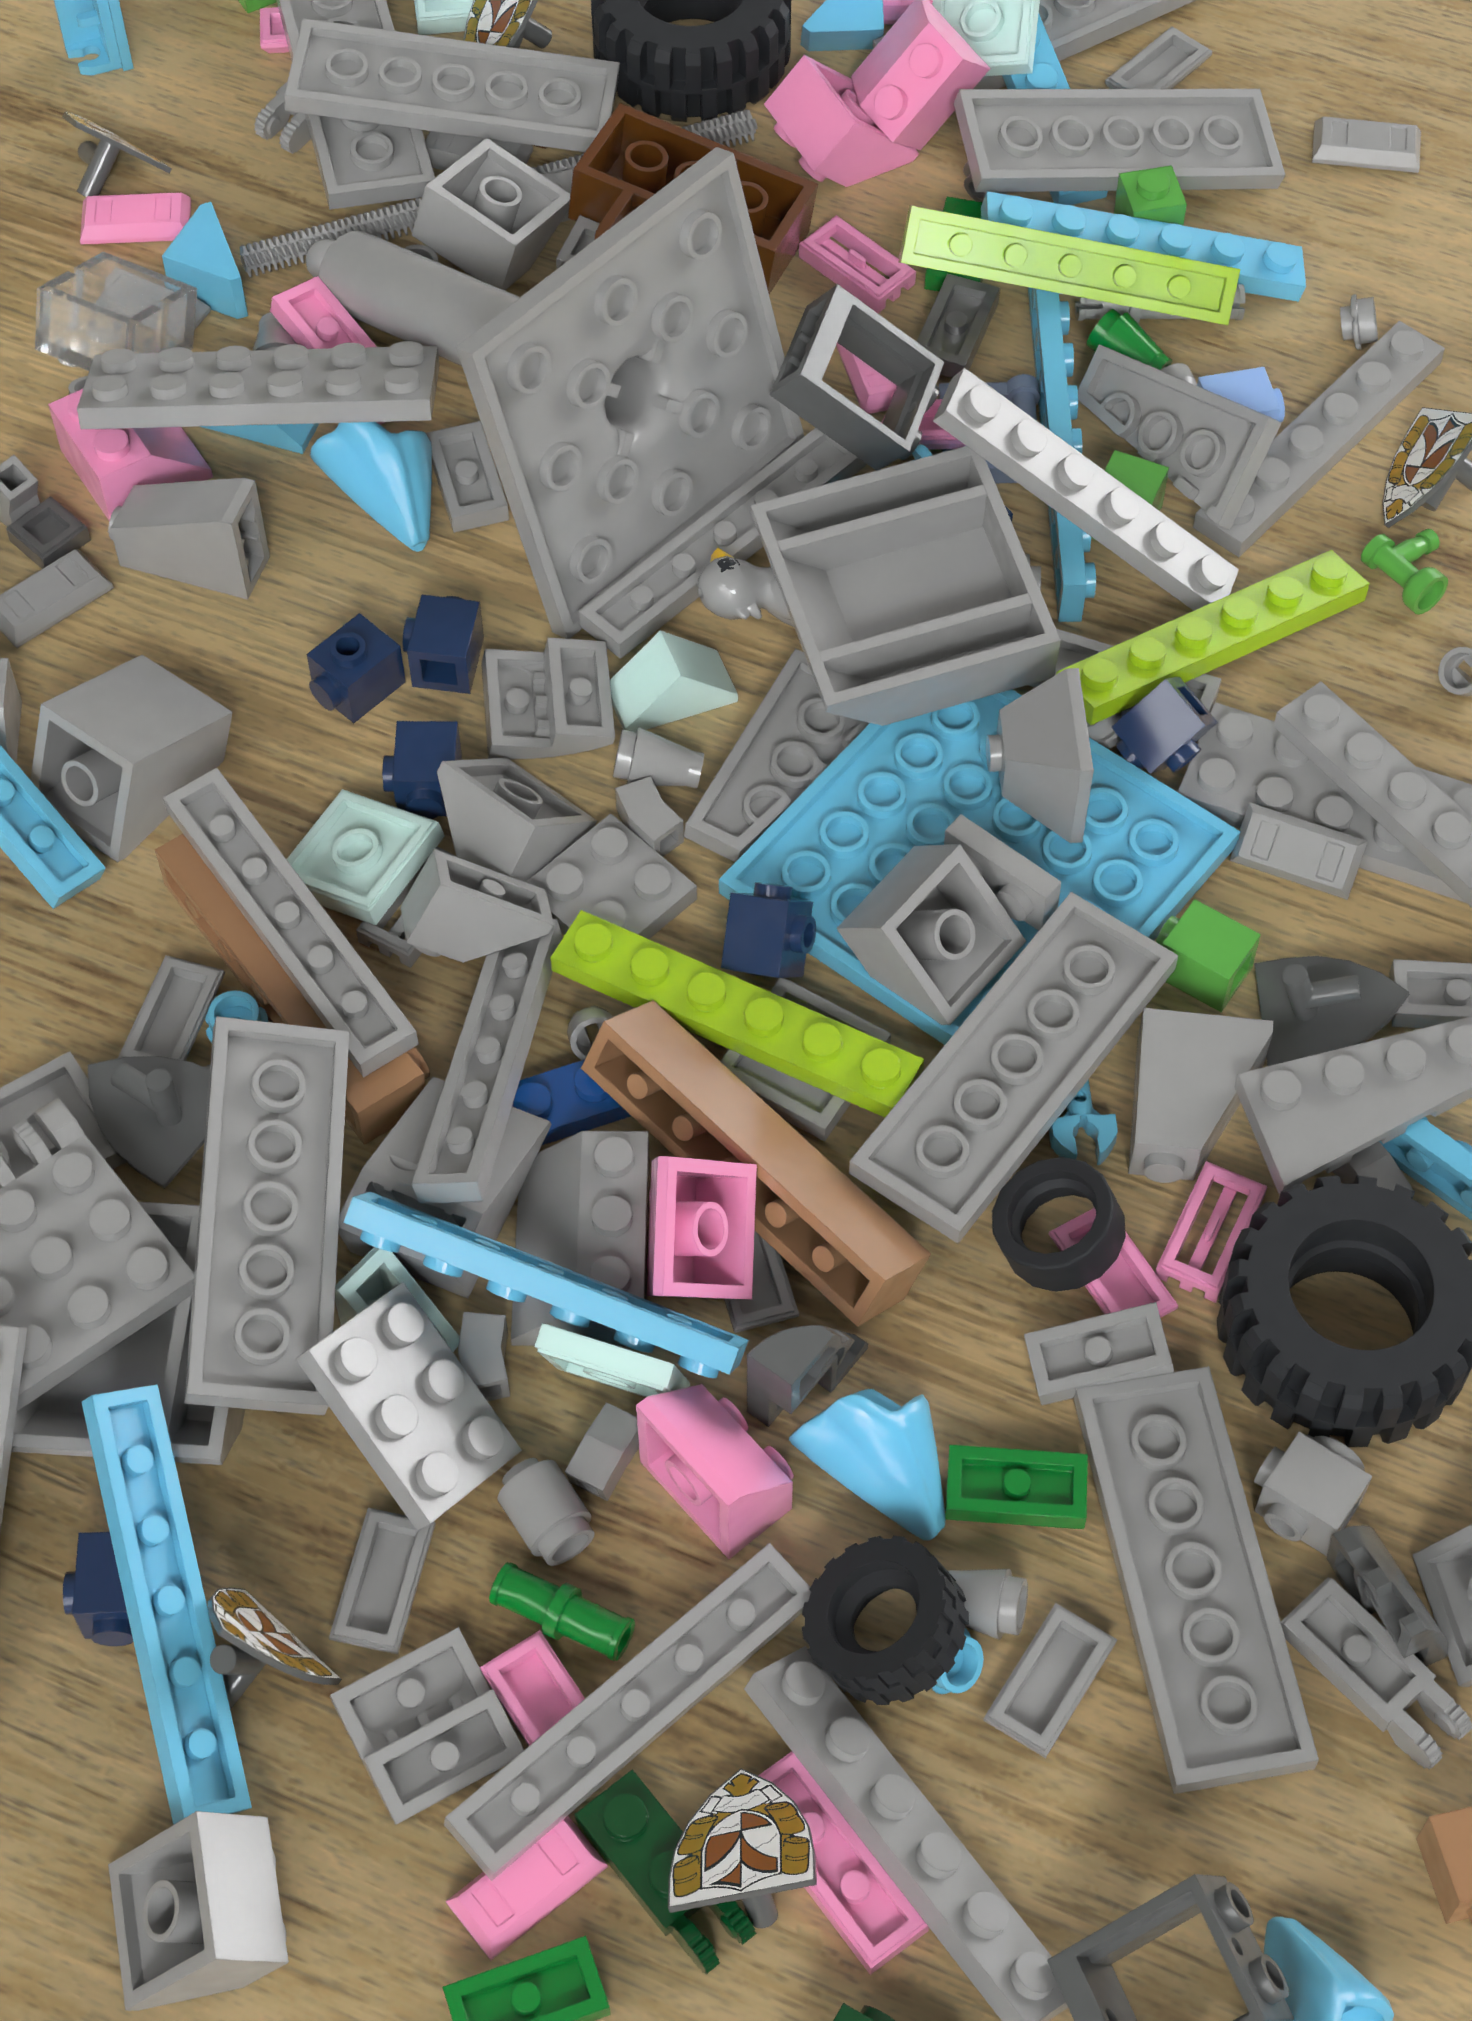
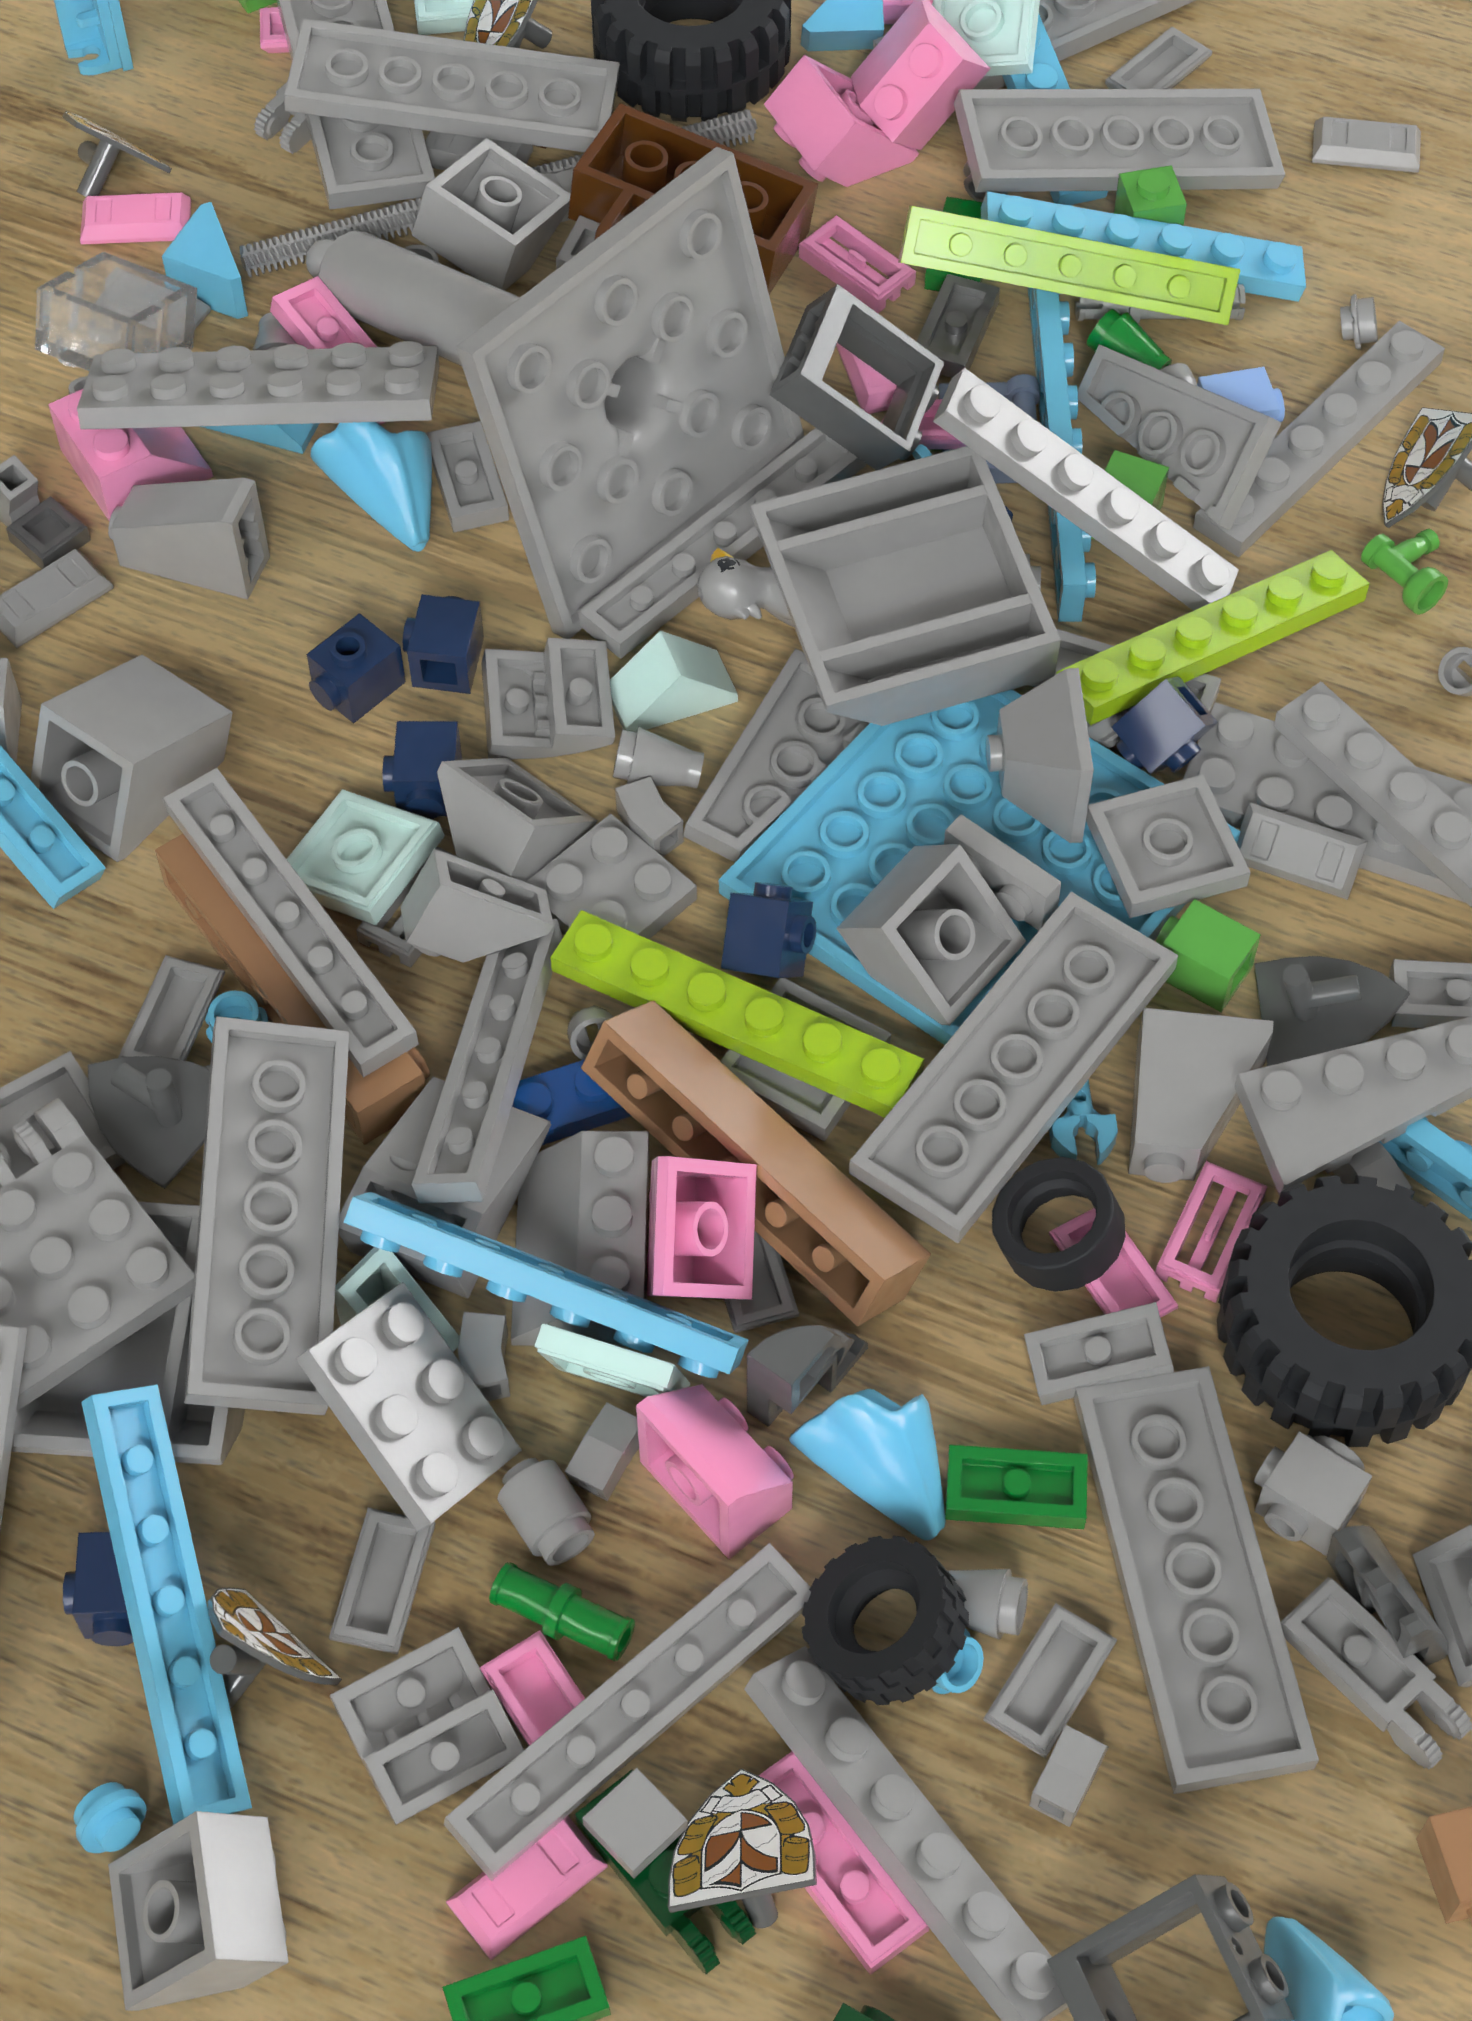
none -> medium azure plate [73,1782,147,1853]
none -> light grey tile [582,1768,688,1878]
none -> light grey piece [1029,1724,1109,1827]
none -> light grey plate [1086,774,1251,918]

